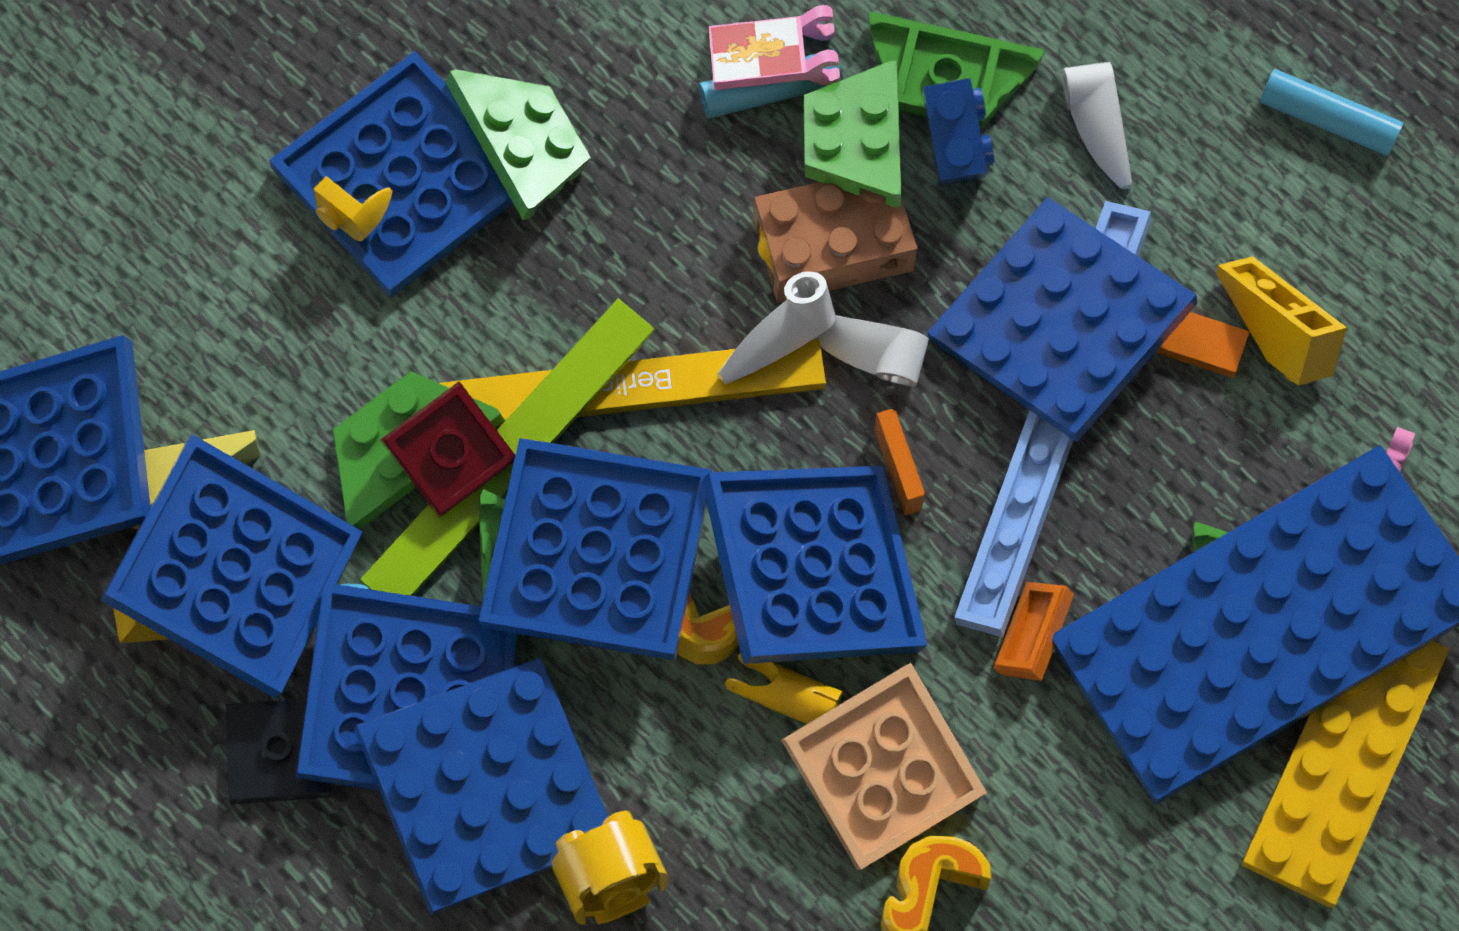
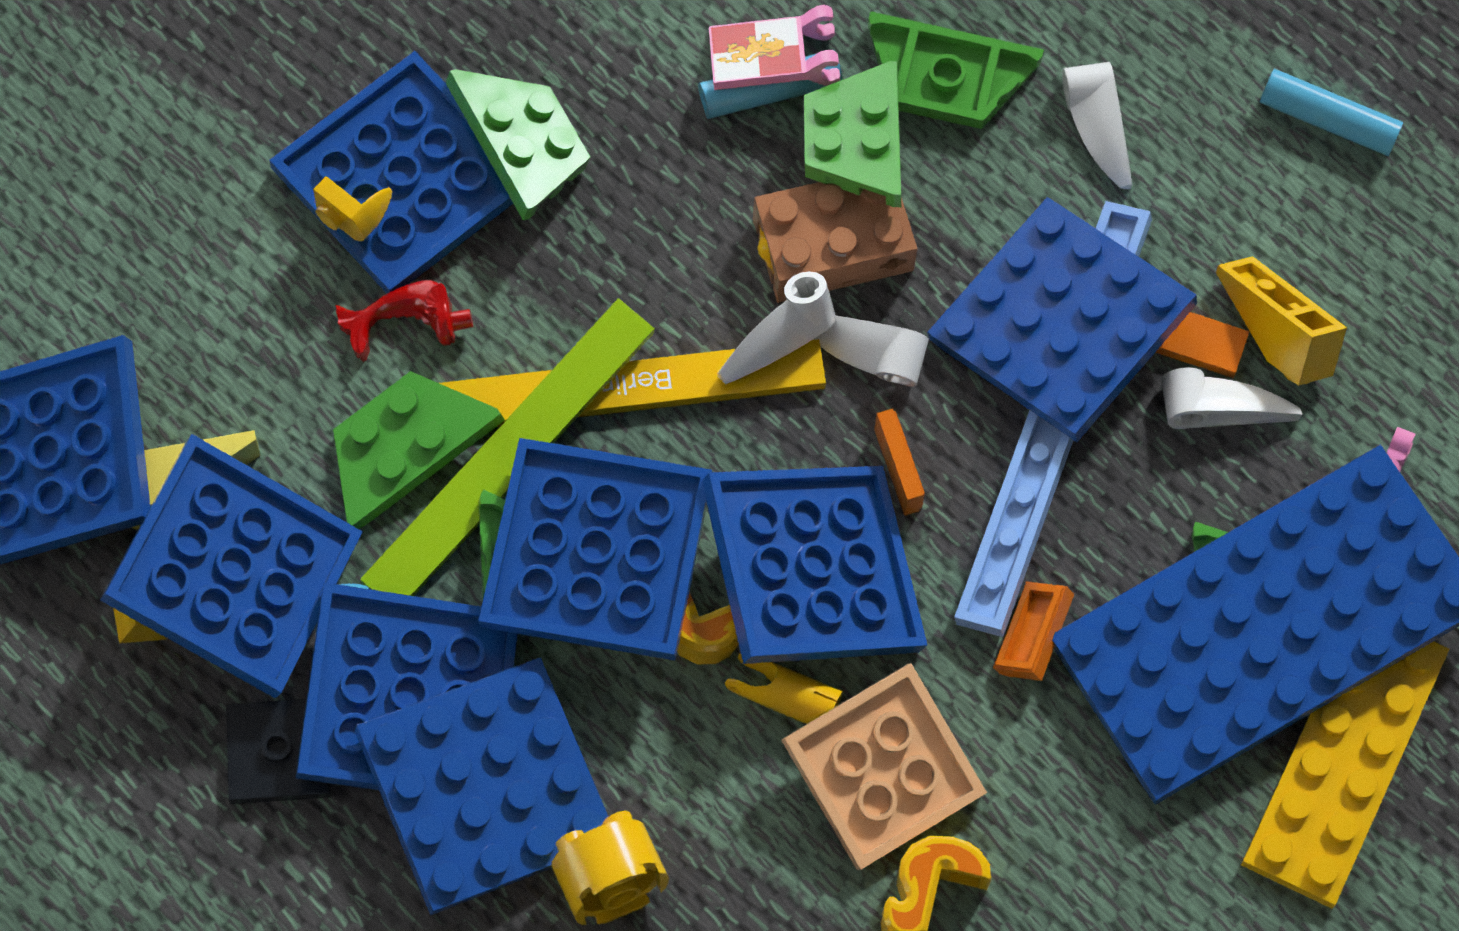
dark red tile [380,381,515,519] -> none
blue brick [922,78,995,186] -> none
none -> red animal [335,280,474,362]
none -> white piece [1161,367,1302,429]

